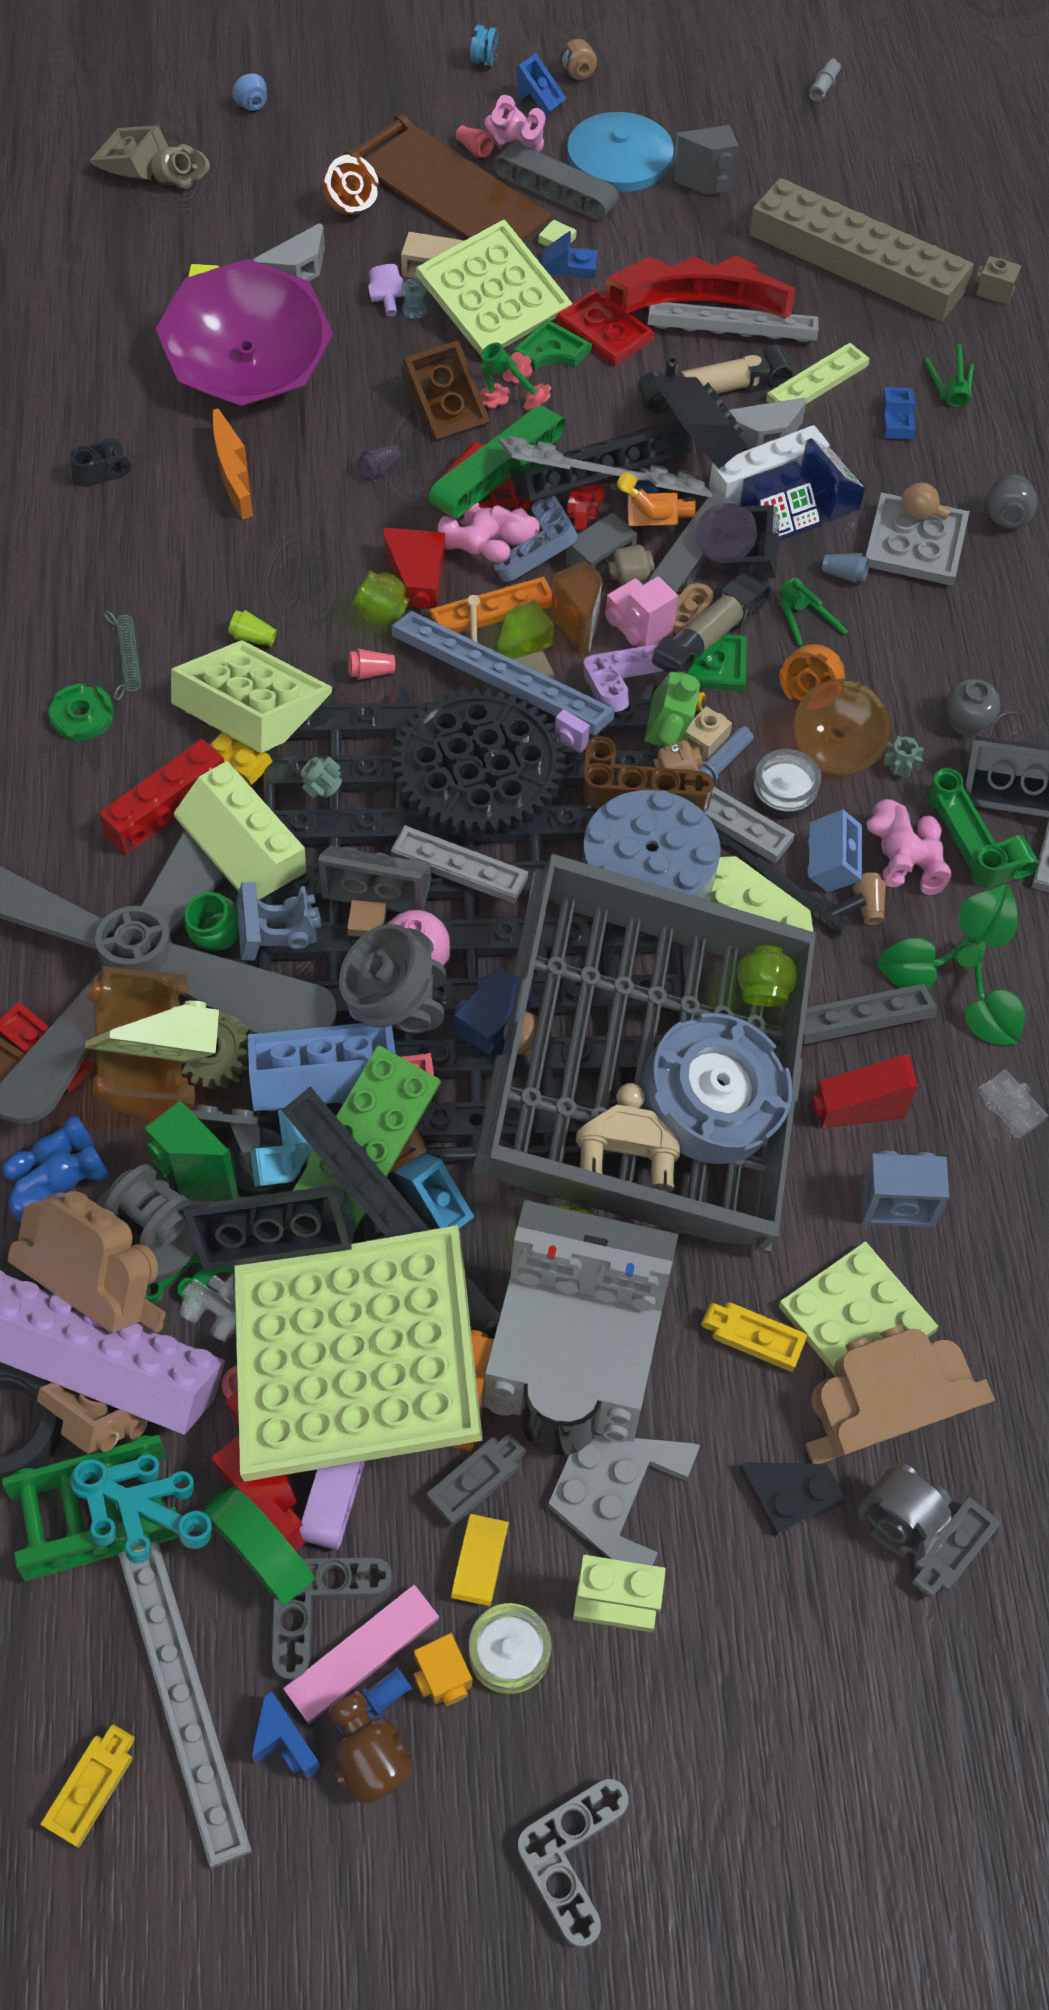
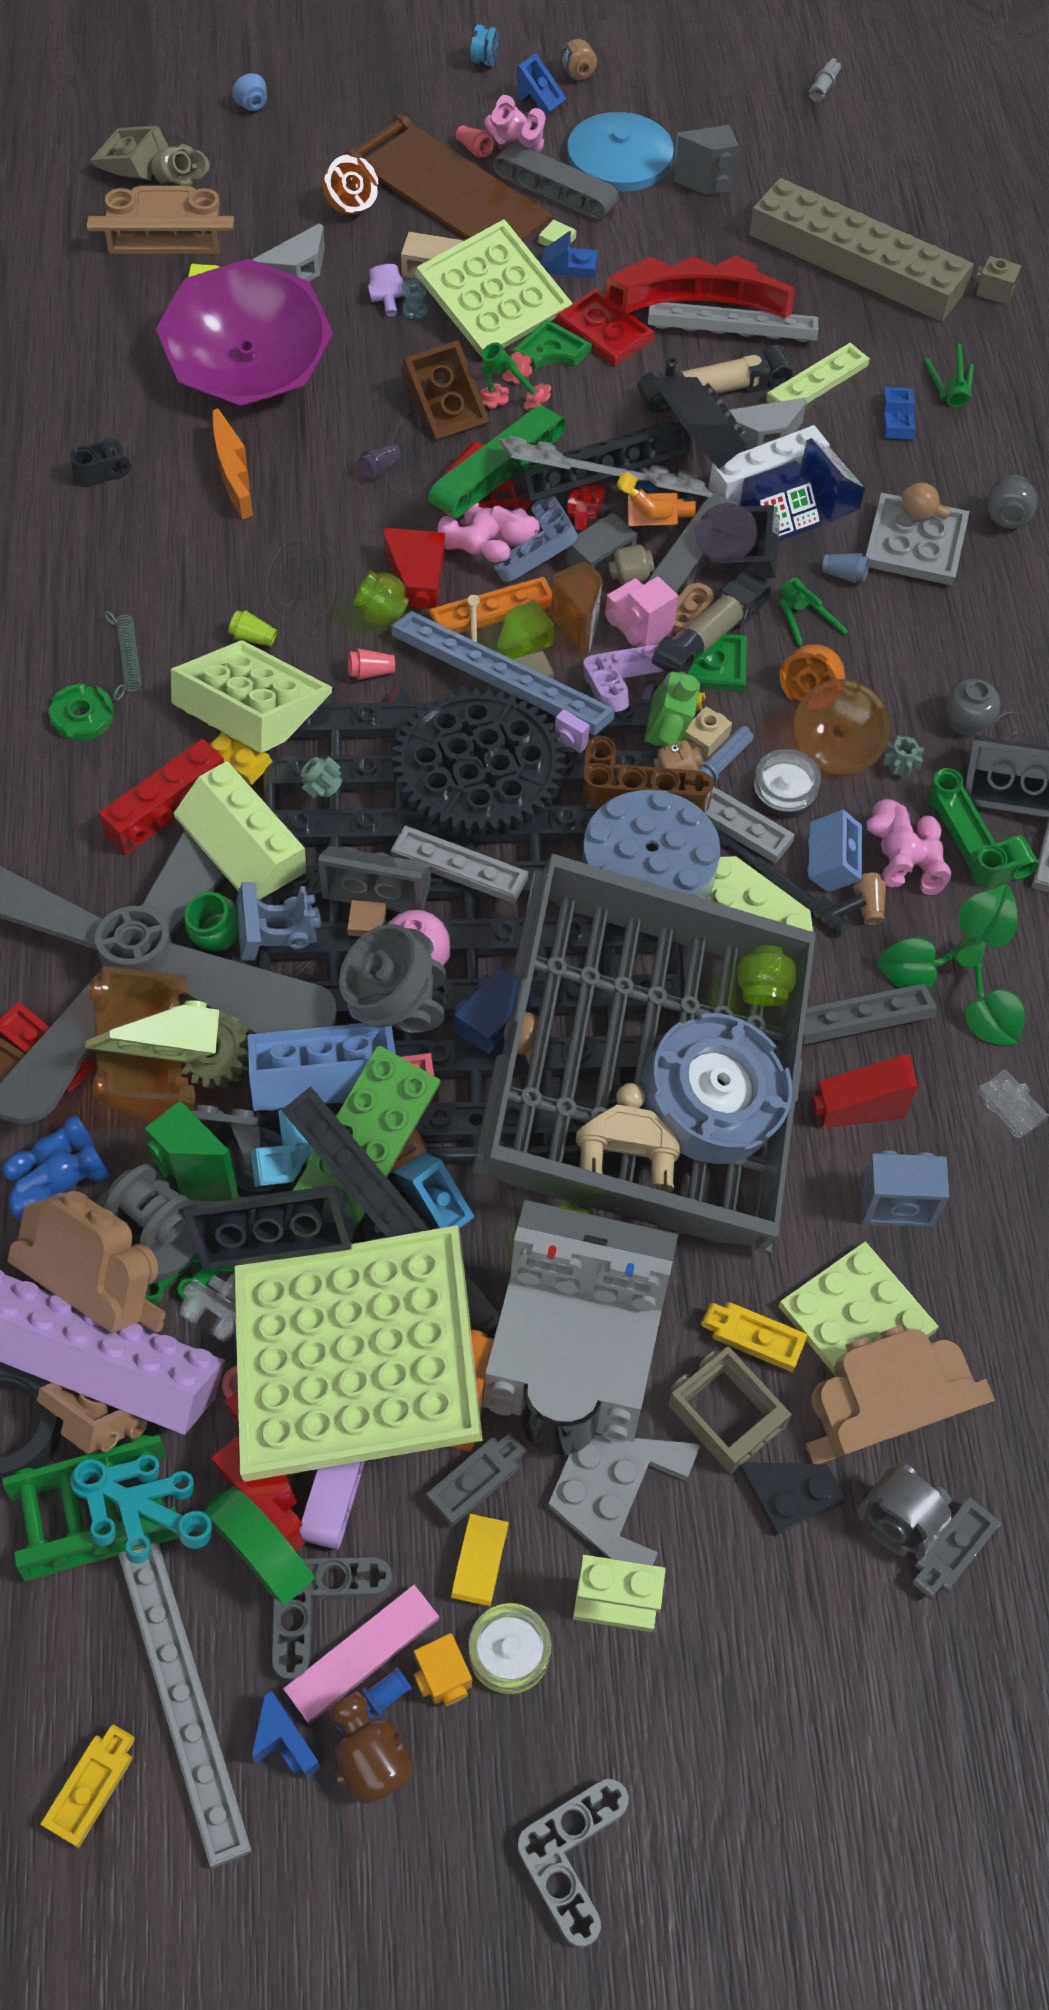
none -> medium nougat brick [87,186,234,254]
none -> dark tan window [668,1346,792,1475]

